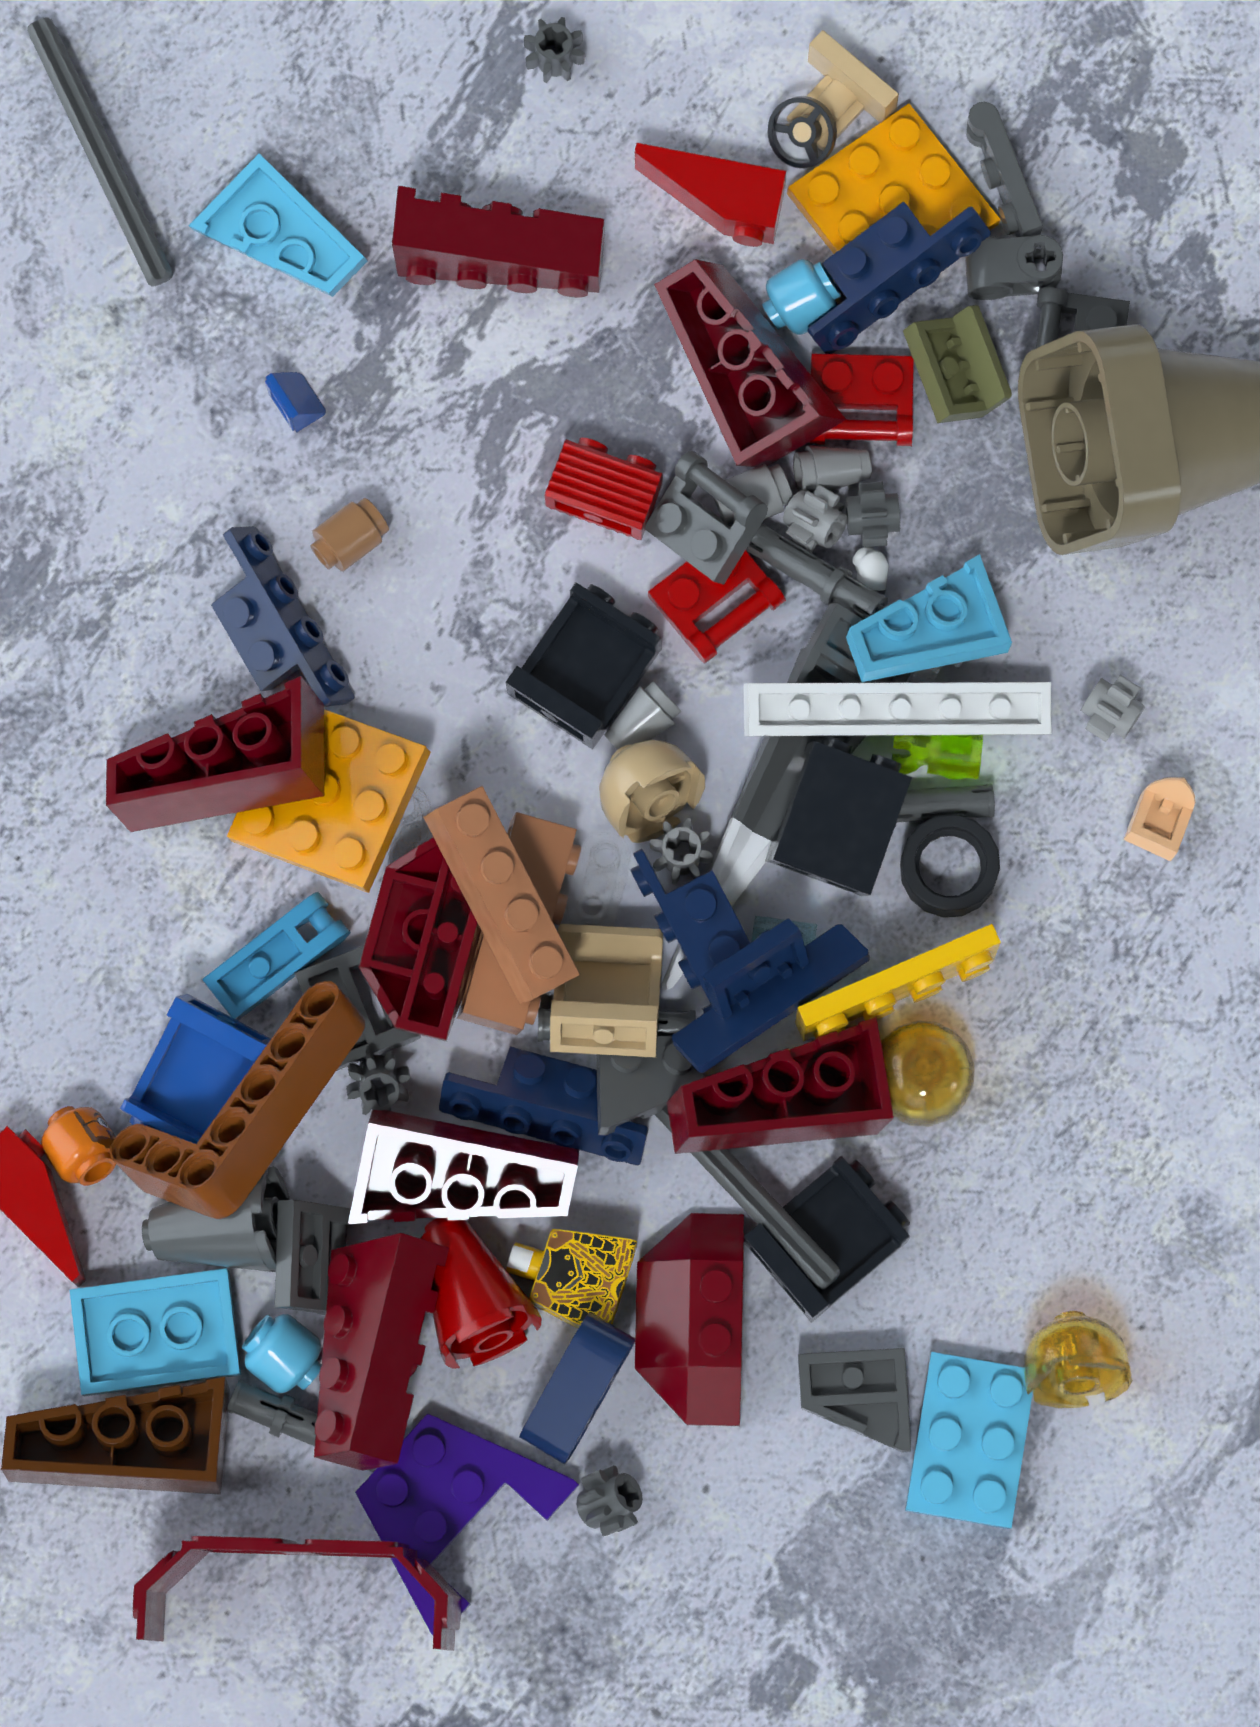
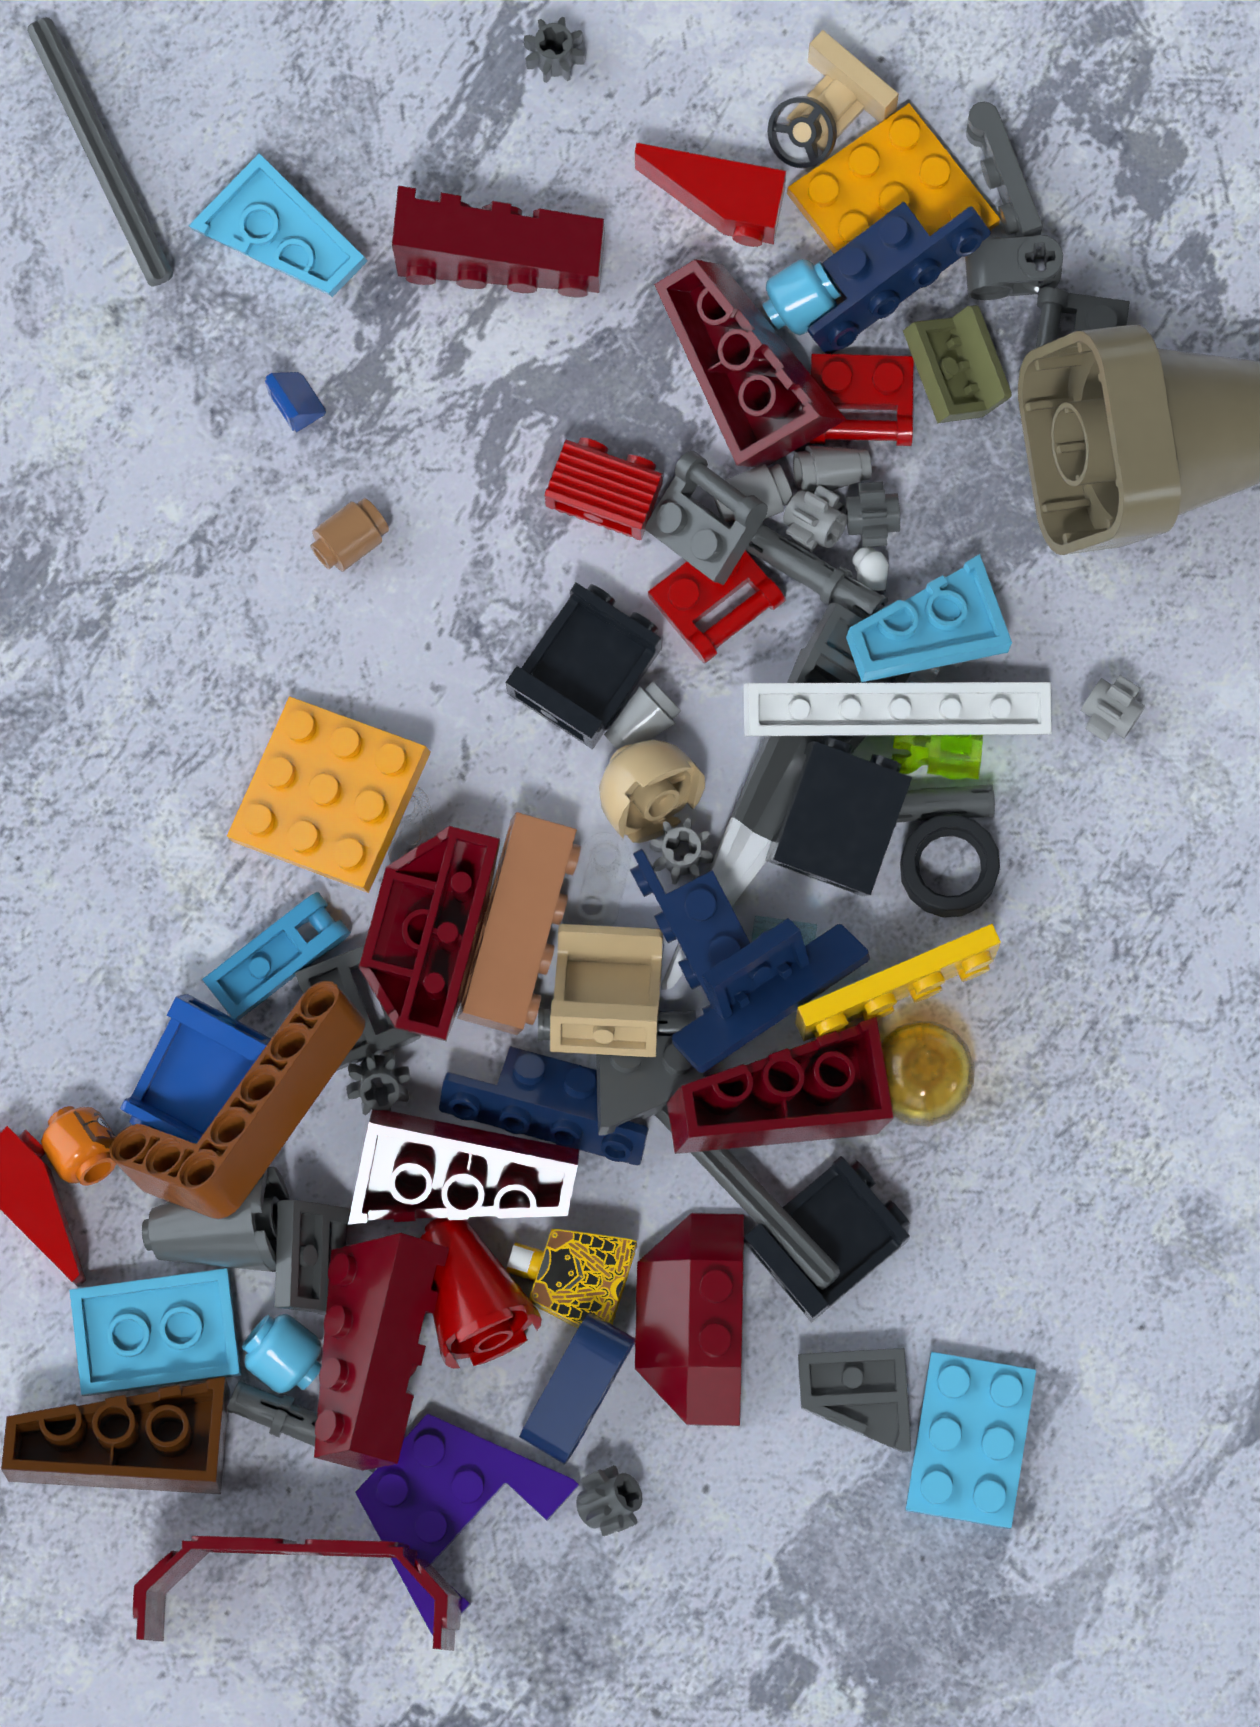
dark red wedge [106,676,325,832] -> none
dark blue bracket [211,526,355,707] -> none
nougat brick [423,786,580,1004] -> none
clear yellow cylinder [1024,1311,1133,1408] -> none
light nougat plate [1124,777,1196,861] -> none

